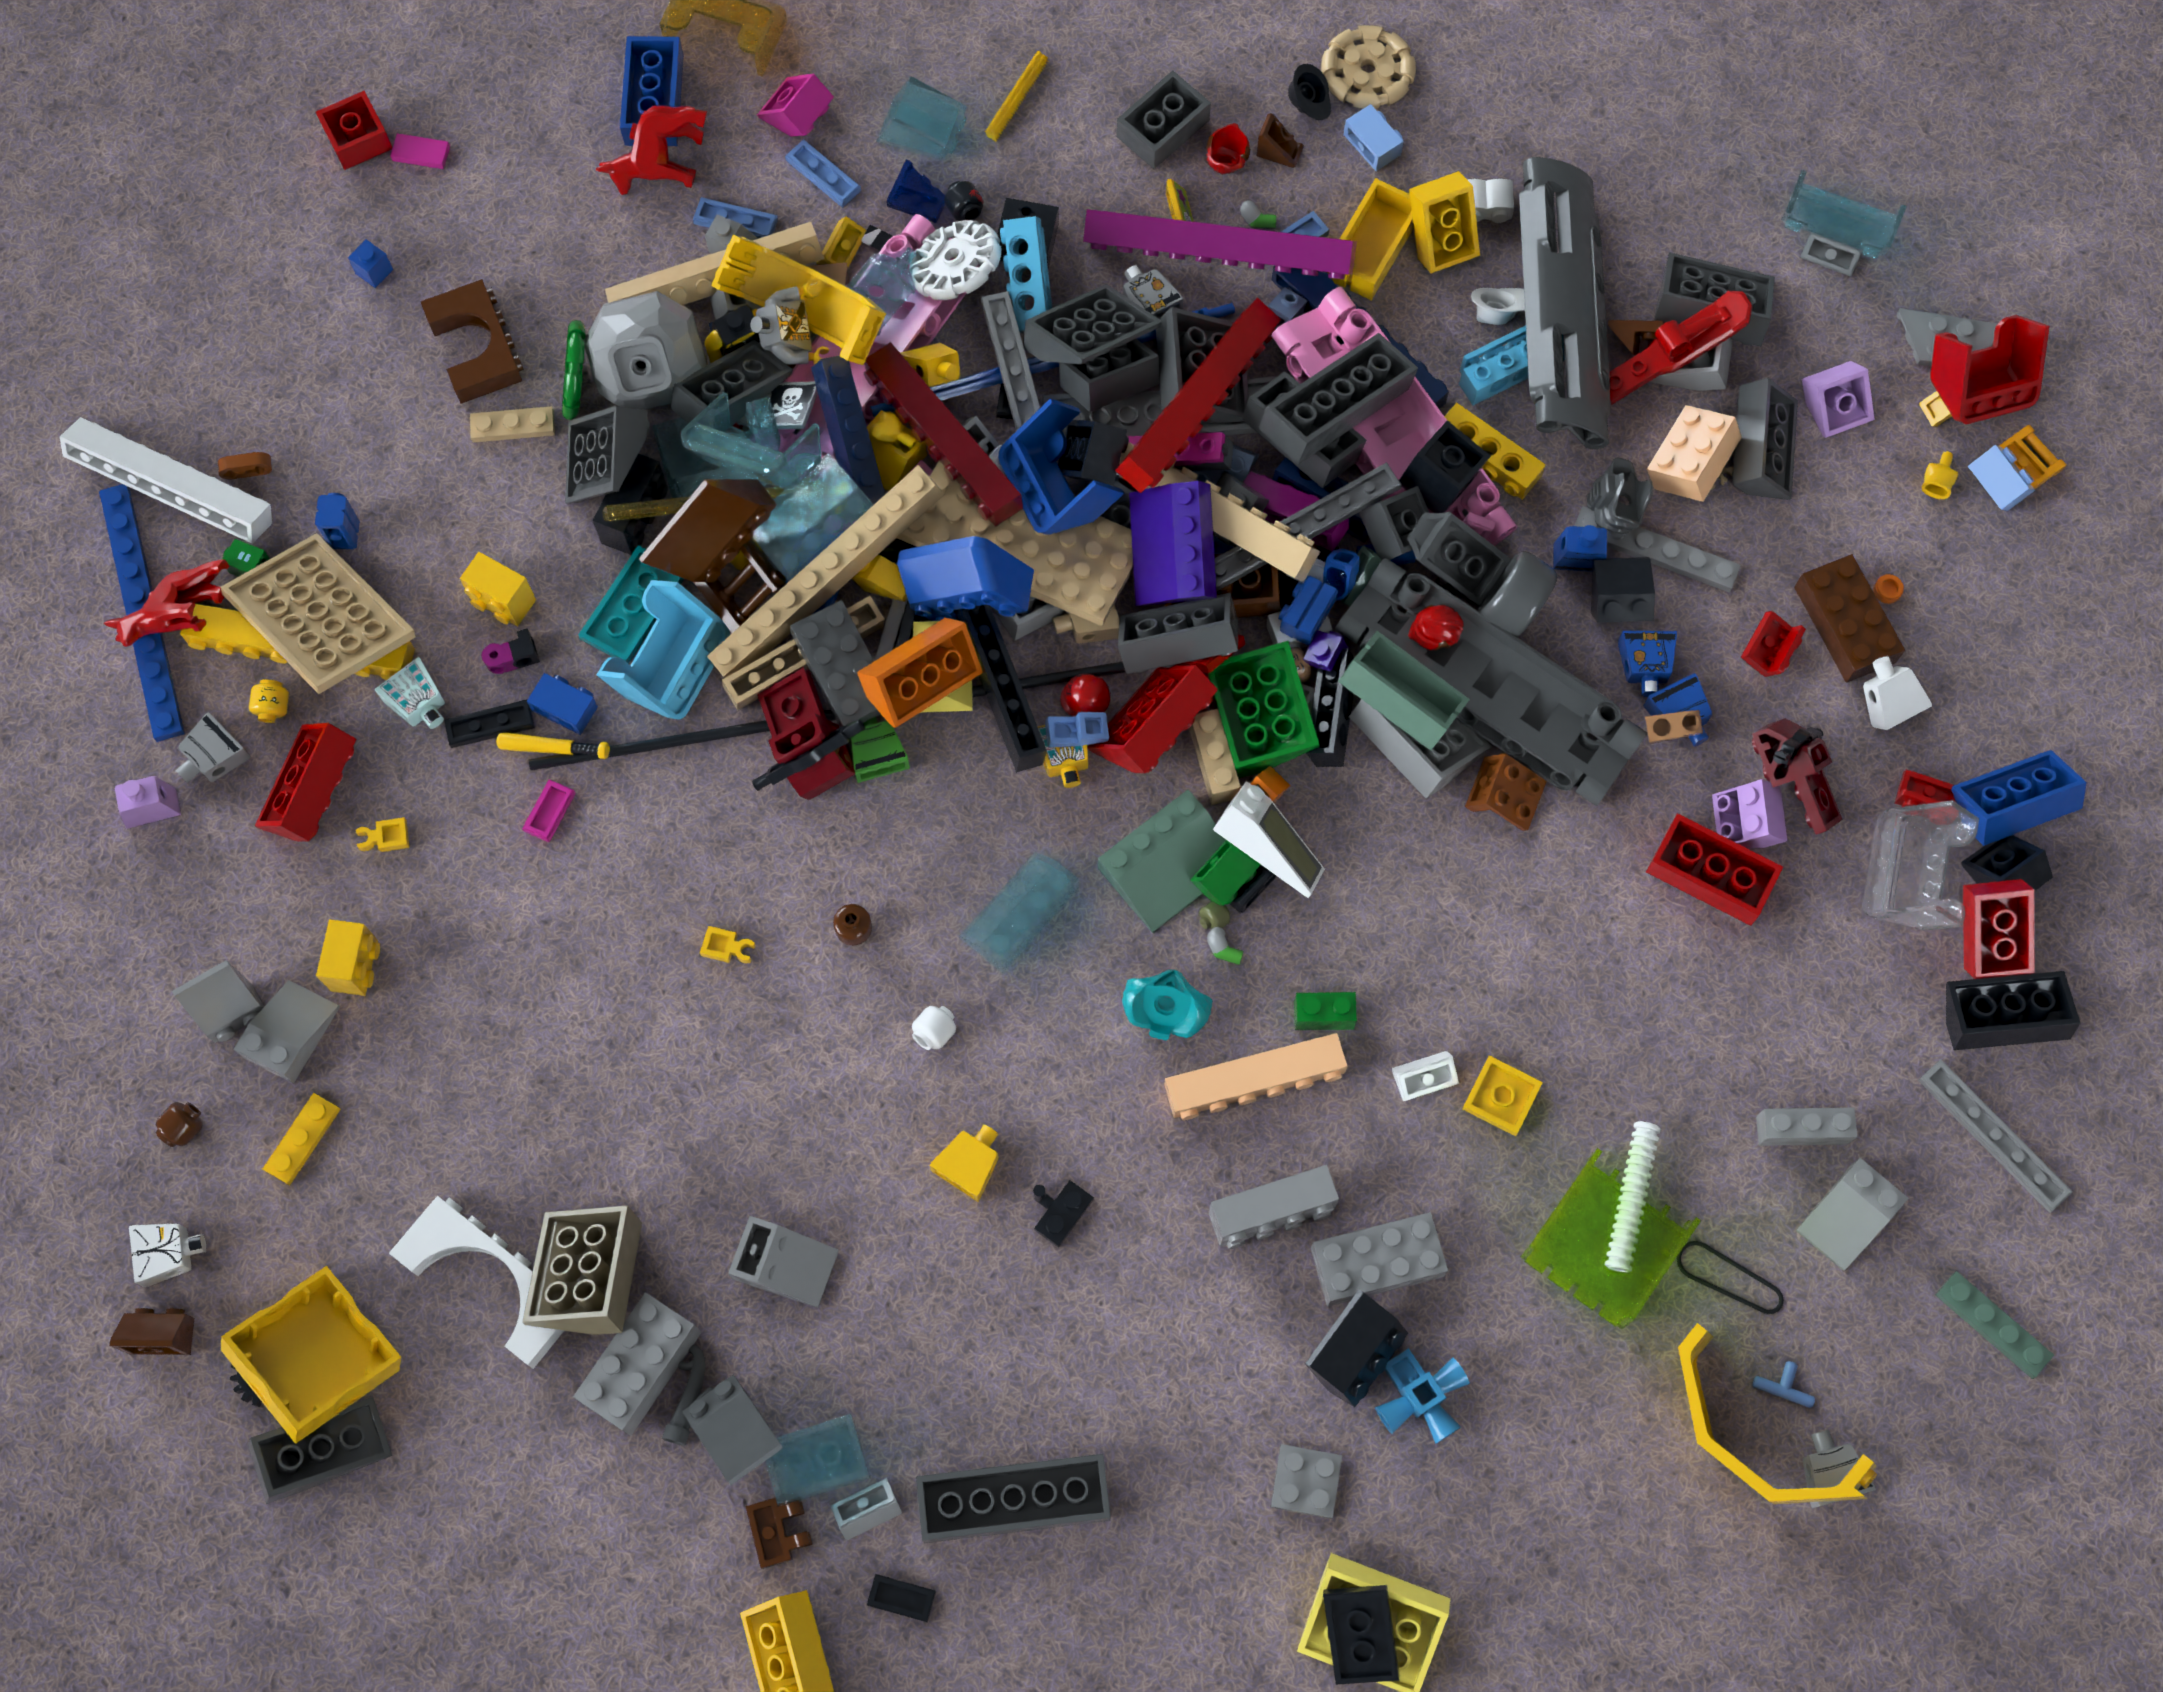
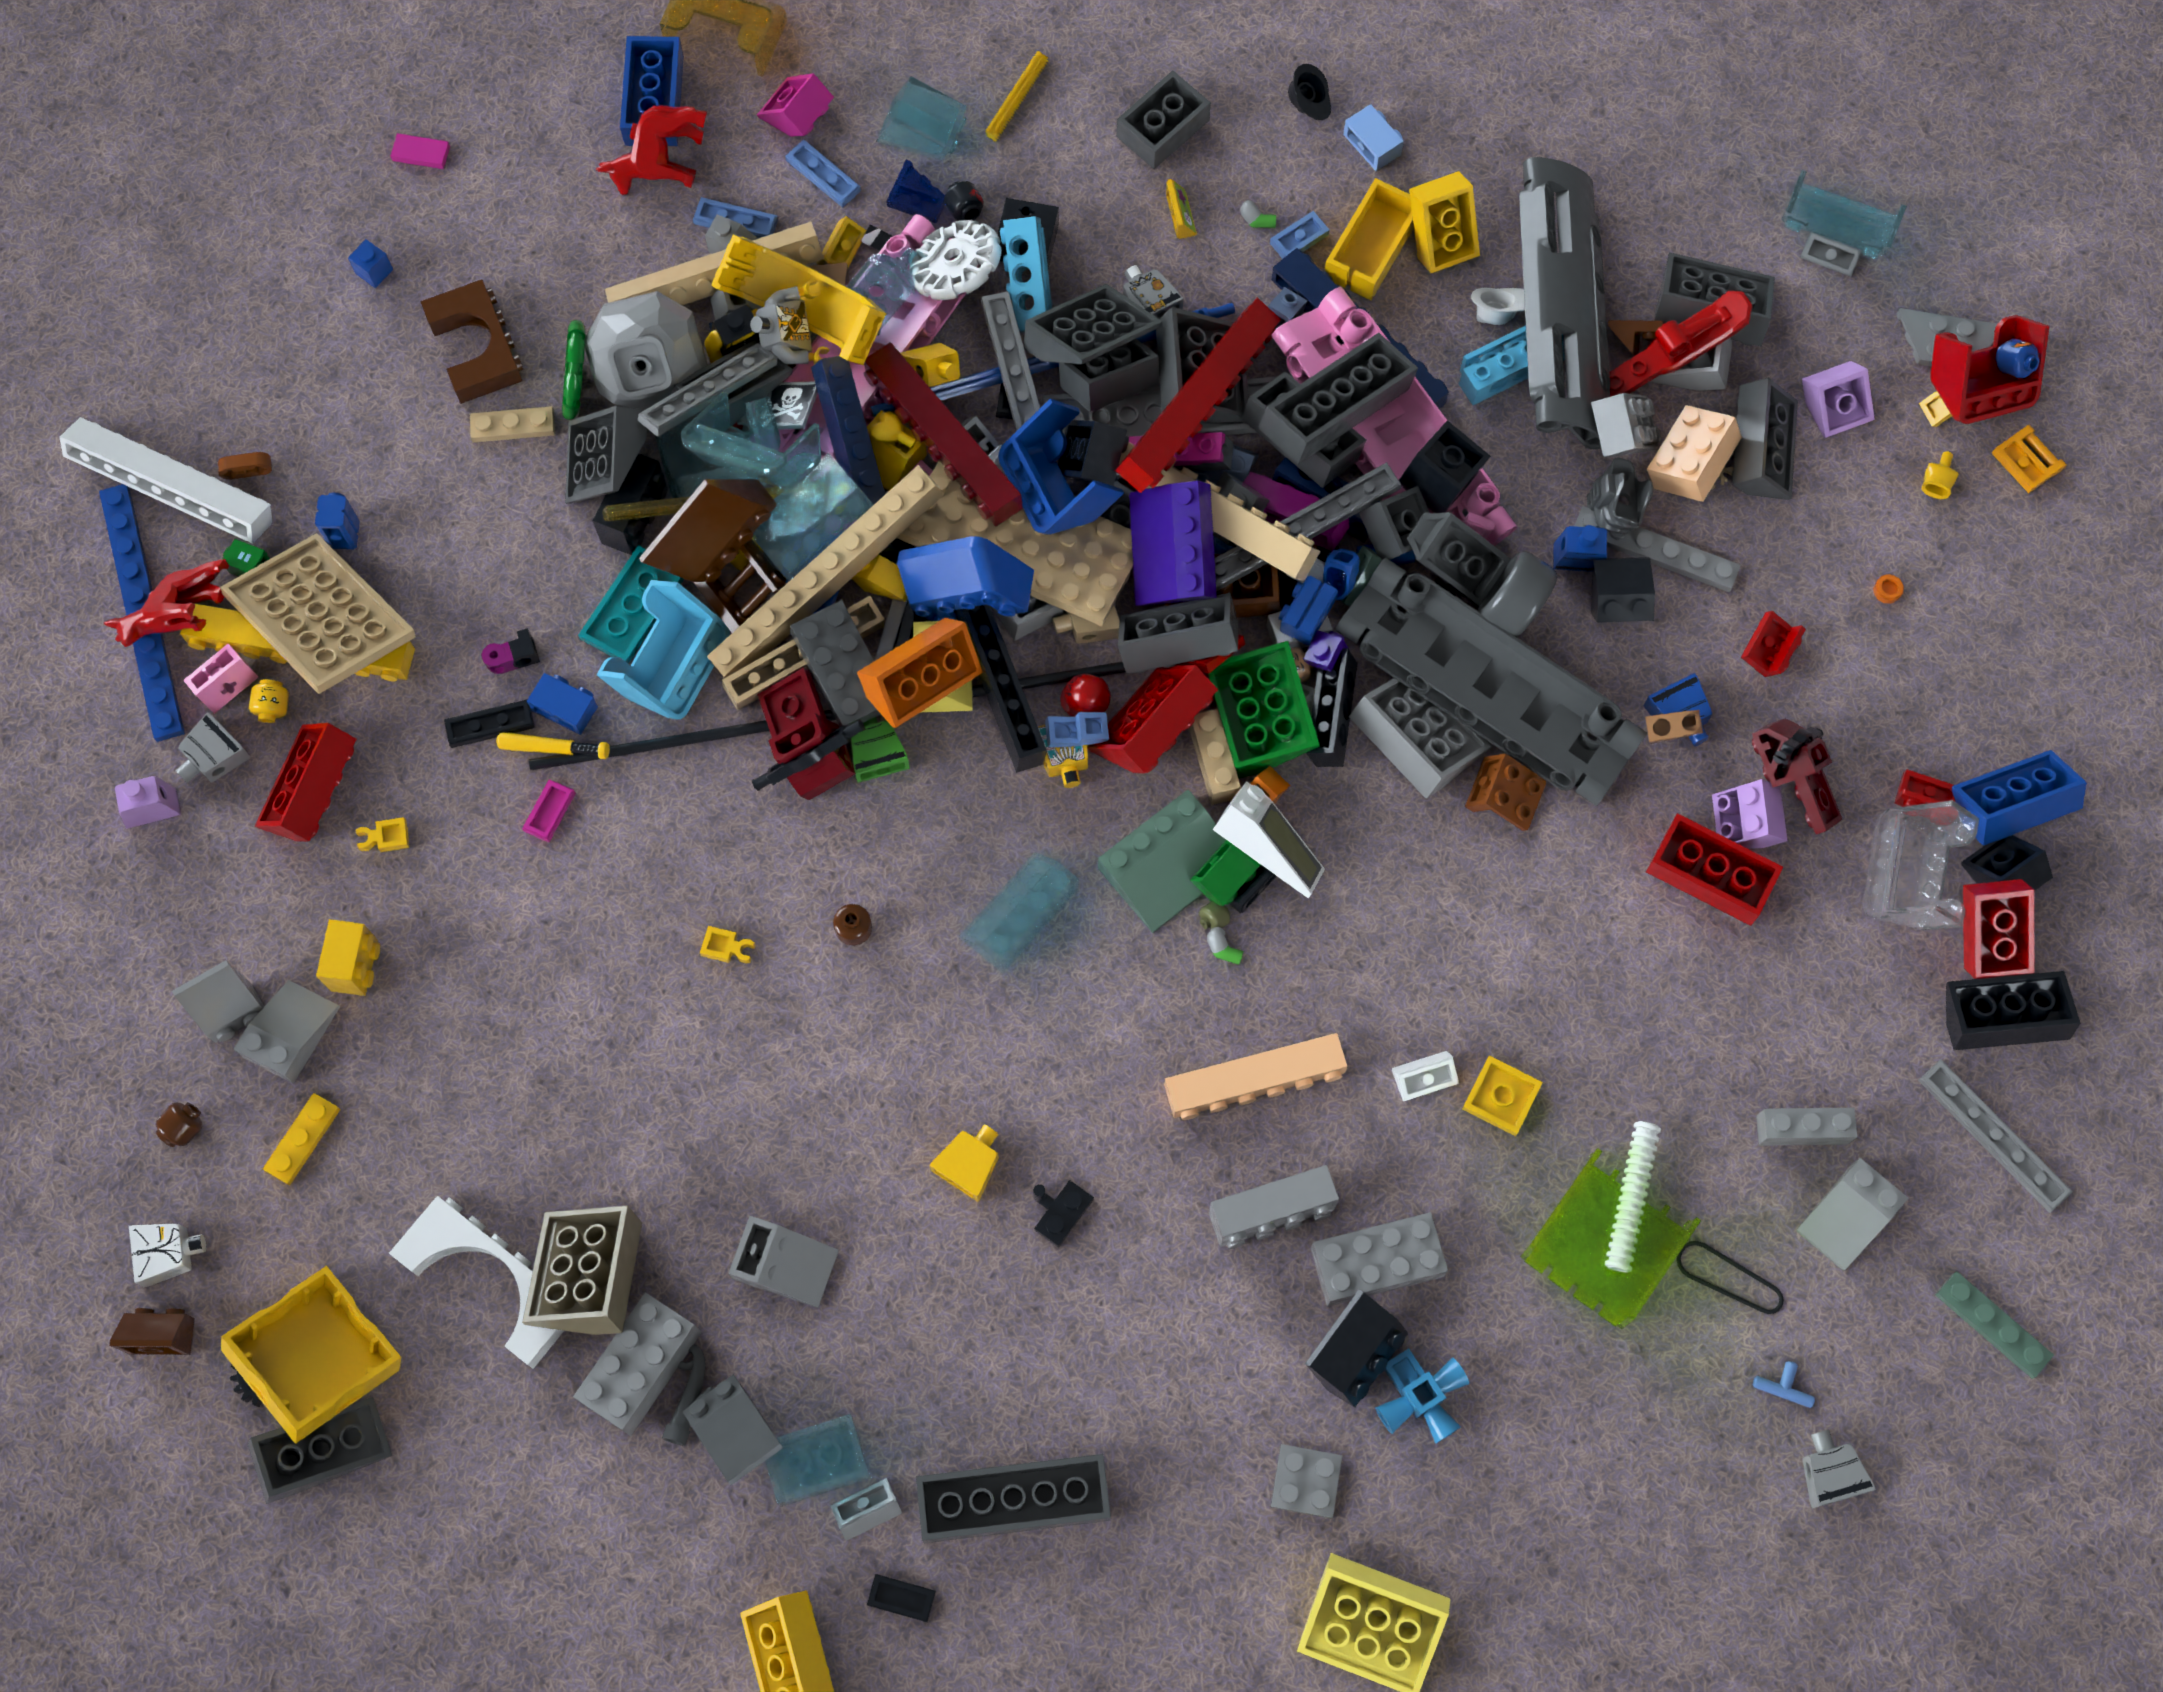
red brick [316,90,393,170] -> none
torso [374,657,445,729] -> none
yellow brick [459,552,536,627] -> none
reddish brown plate [745,1497,813,1569] -> none
white head [912,1006,956,1050] -> none
magenta brick [1083,209,1357,279] -> none
teal piece [1122,969,1213,1040] -> none
red hair [1206,123,1251,175] -> none
reddish brown slope [1256,113,1304,168] -> none
green brick [1294,992,1357,1030] -> none
tan plate [1321,25,1416,109] -> none
black tile [1323,1585,1400,1685] -> none
sand green piece [1338,631,1470,751] -> none
red hair [1408,605,1464,651] -> none
yellow brick [1444,402,1546,500] -> none
white brick [1467,179,1514,223] -> none
blue torso [1618,631,1677,697] -> none
yellow panel [1678,1323,1877,1504] -> none
reddish brown brick [1794,554,1905,683] -> none
white torso [1863,657,1932,730] -> none
light blue brick [1968,445,2035,511] -> none
none -> bright pink brick [184,643,258,714]
none -> light grey tile [638,343,778,437]
none -> light grey slope [1591,393,1661,457]
none -> blue head [1995,339,2039,378]

